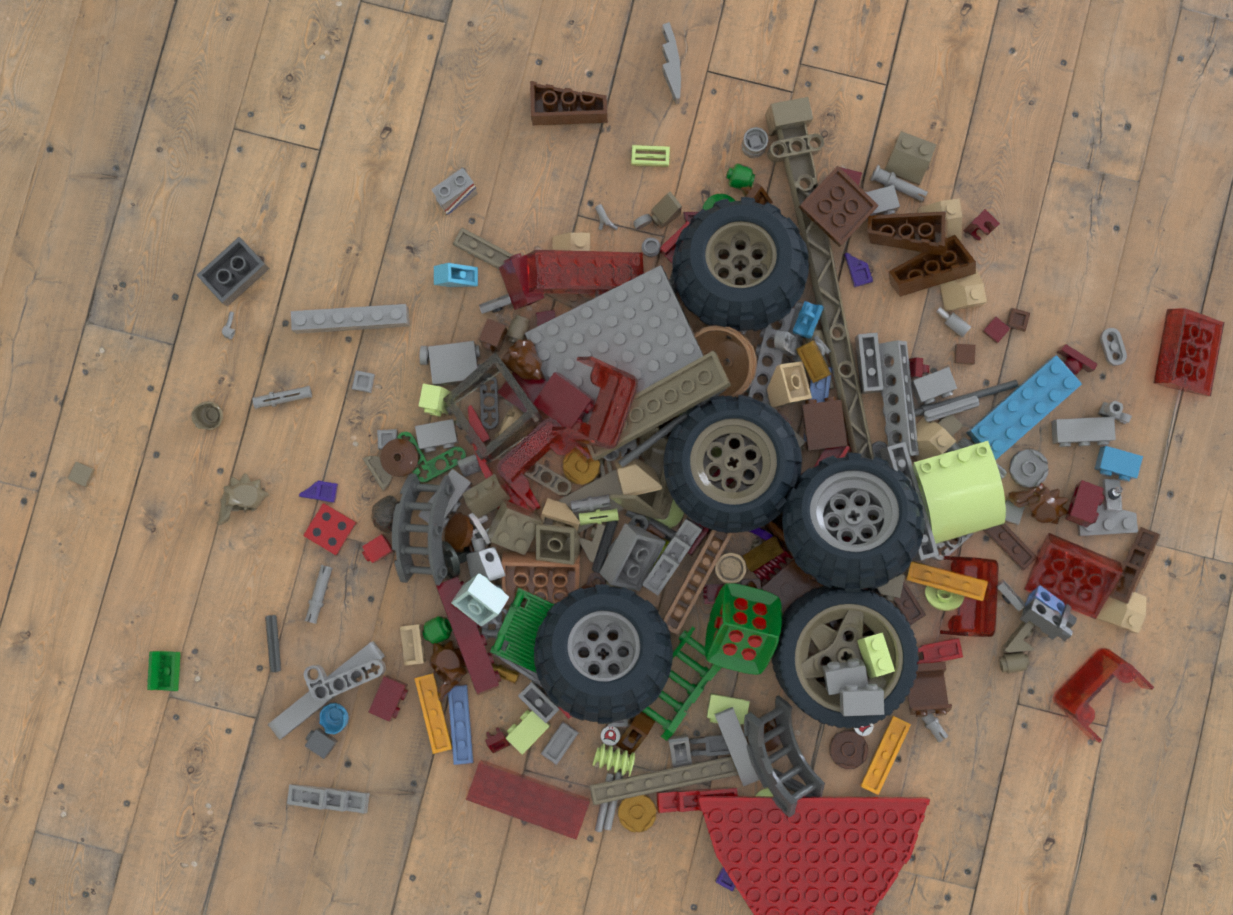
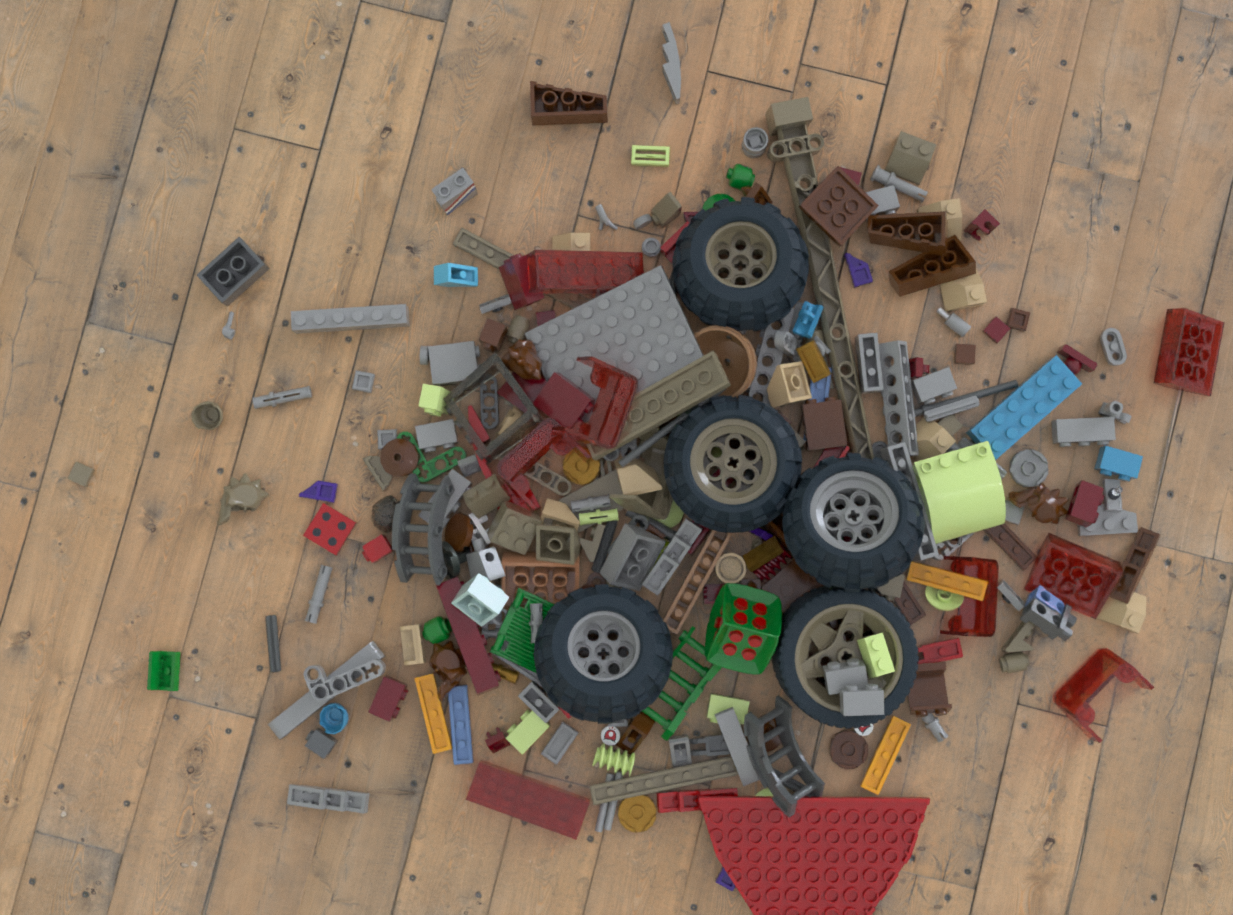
none -> light grey pin [529,603,543,643]

